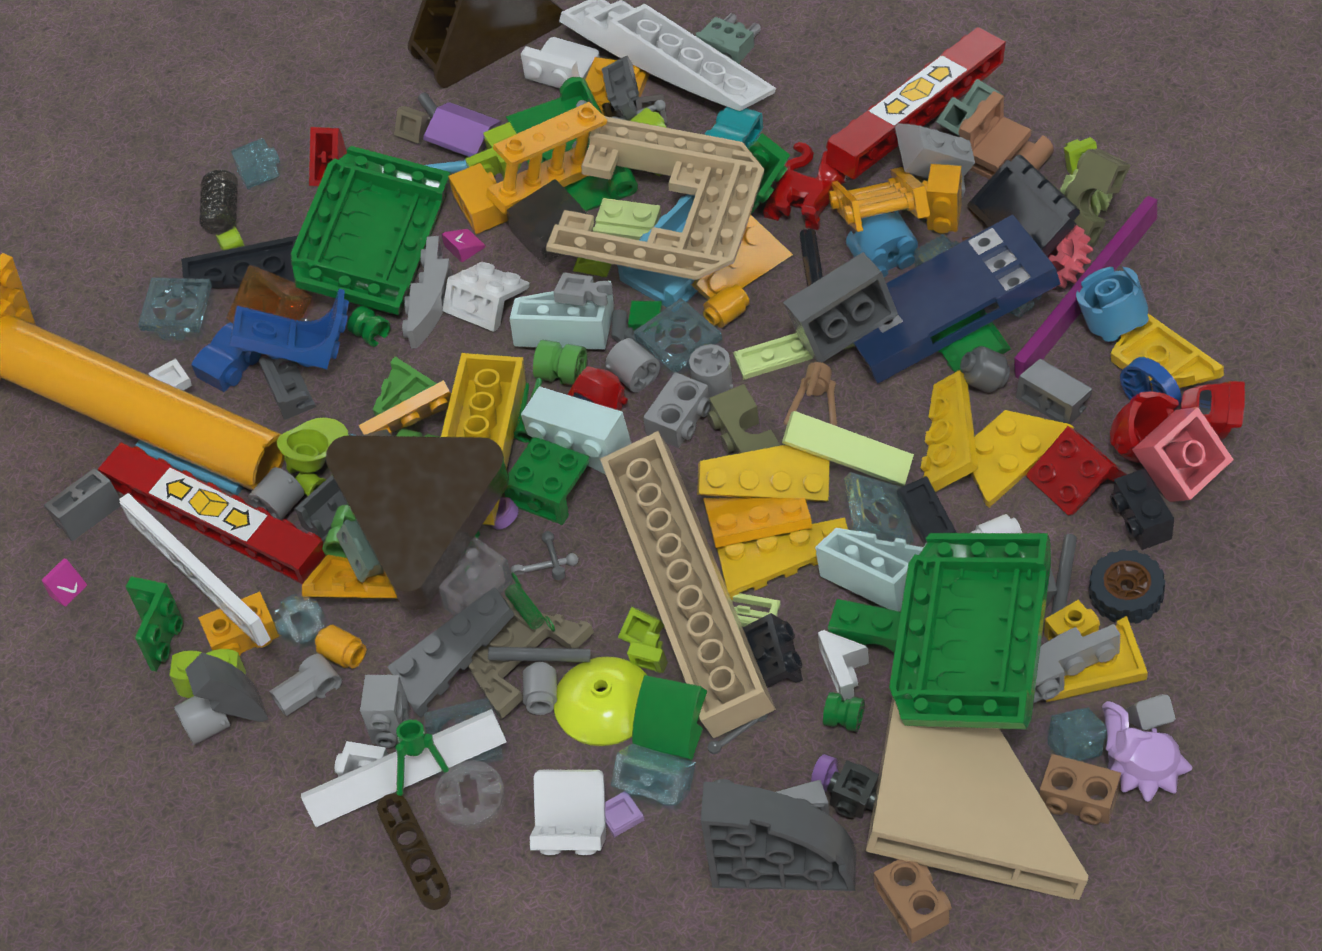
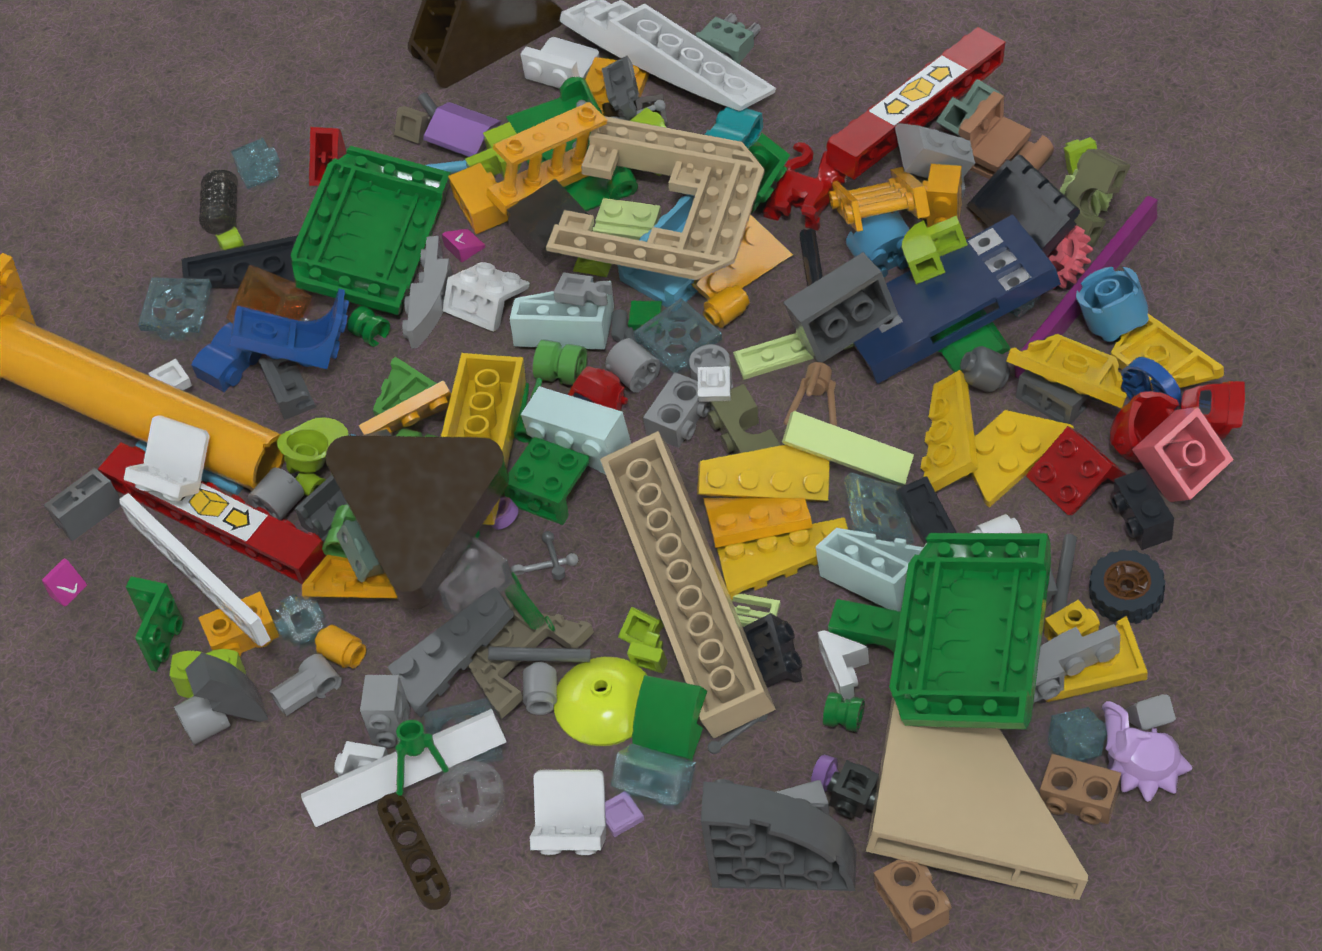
none -> white bracket [124,415,209,501]
none -> white tile [698,366,731,402]
none -> lime brick [902,216,968,284]
none -> yellow wing [1006,334,1127,409]

